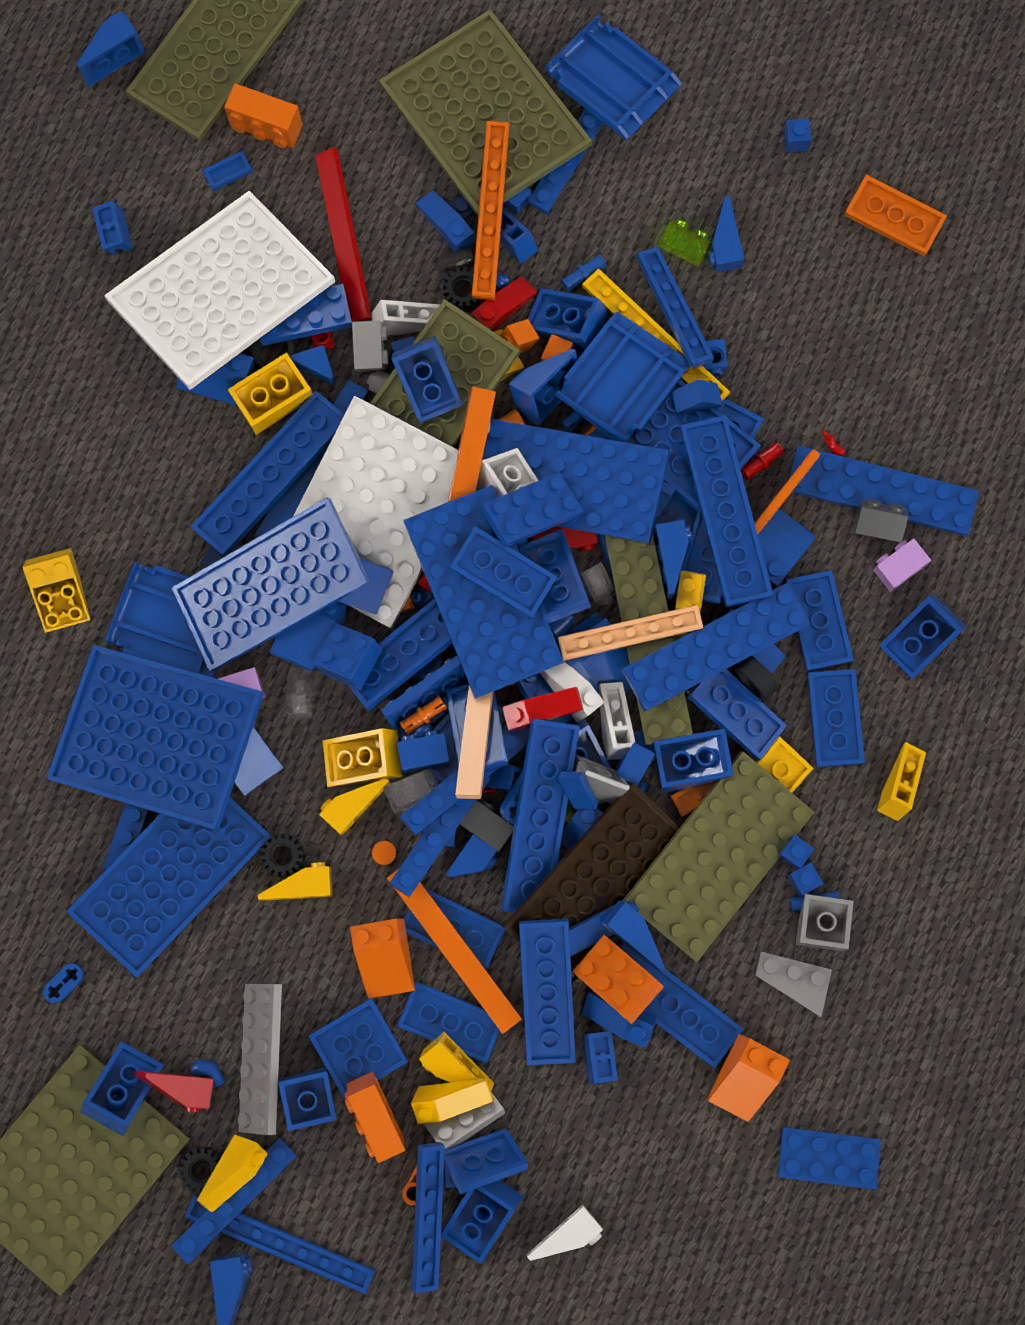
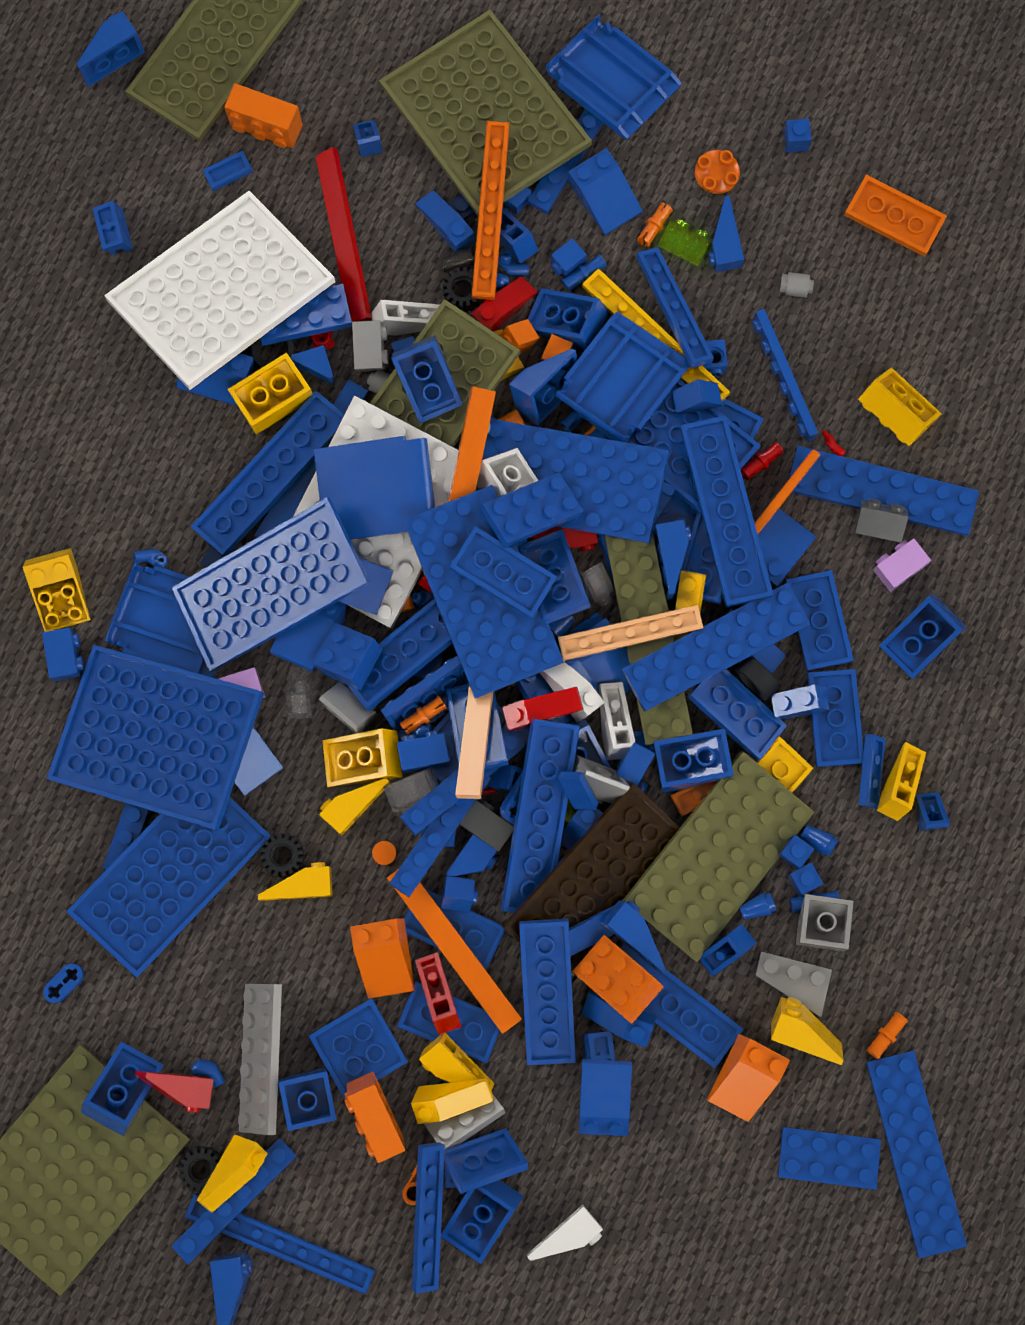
none -> blue brick [42,627,85,682]
none -> blue arm [133,549,168,568]
none -> blue piece [314,436,435,540]
none -> light grey slope [319,682,377,734]
none -> blue slope [353,120,382,157]
none -> red slope [415,952,462,1035]
none -> blue brick [441,876,478,913]
none -> blue arm [498,251,529,275]
none -> blue brick [551,238,587,278]
none -> blue slope [568,148,643,235]
none -> blue slope [579,1059,632,1136]
none -> orange pin [637,202,673,247]
none -> orange dish [695,150,740,194]
none -> blue slope [699,924,756,976]
none -> blue cone [740,892,777,920]
none -> blue plate [752,309,818,442]
none -> brick [771,684,829,719]
none -> yellow slope [771,997,843,1065]
none -> light grey brick [780,272,814,298]
none -> blue cone [801,825,838,857]
none -> yellow slope [858,367,942,446]
none -> blue tile [858,734,886,809]
none -> orange pin [866,1012,908,1060]
none -> blue plate [866,1051,967,1258]
none -> blue slope [915,792,950,831]

